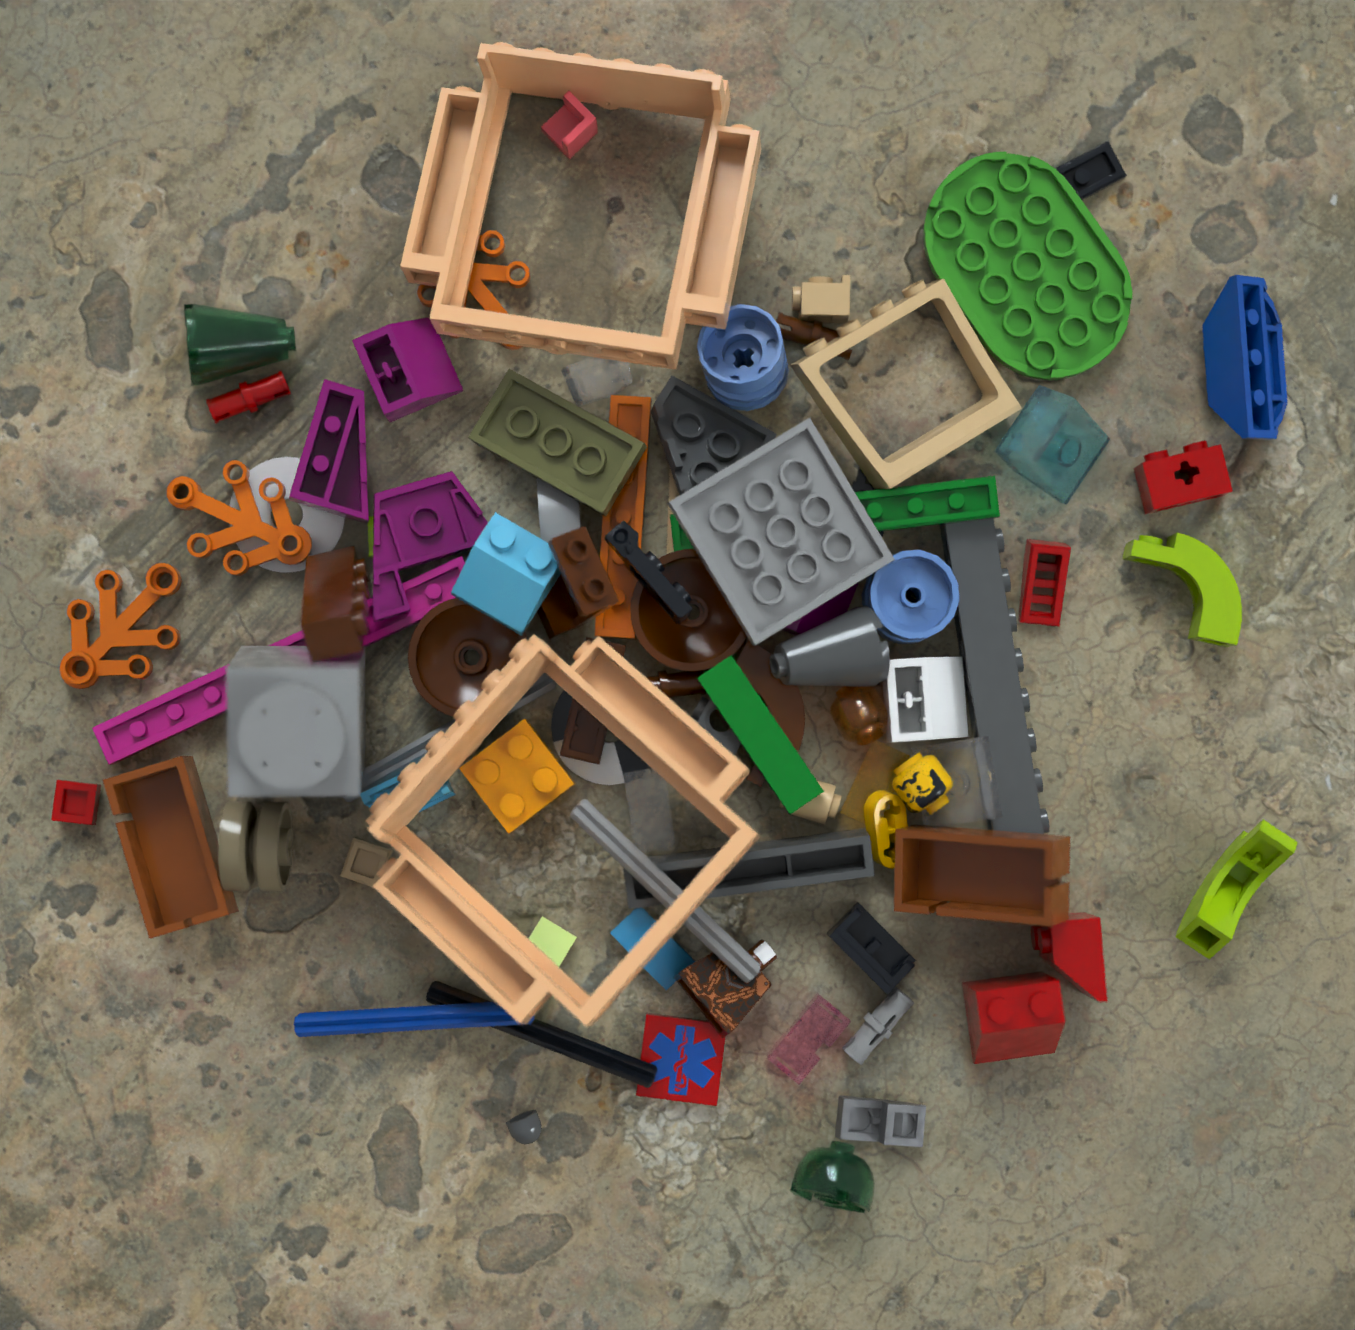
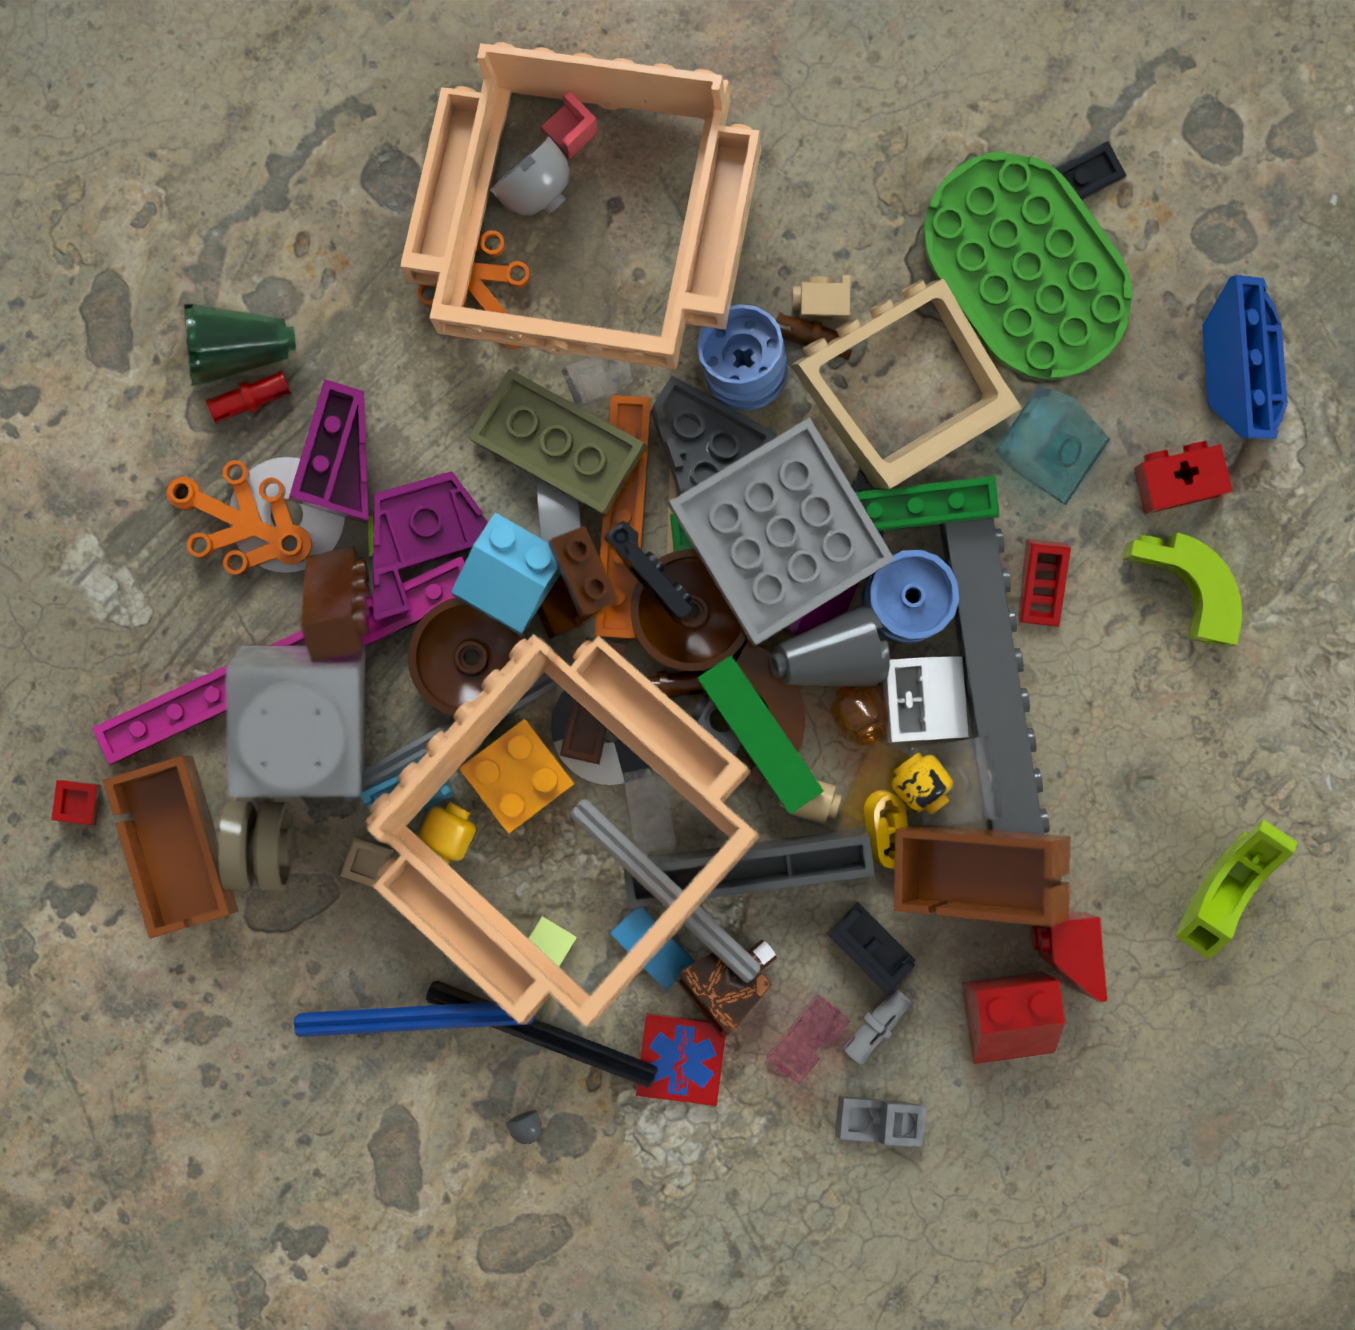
orange plant [60,563,182,689] -> none
magenta slope [352,317,464,423] -> none
clear green cylinder [790,1141,875,1213] -> none
none -> yellow head [417,802,477,865]
none -> light grey cylinder [490,137,570,216]

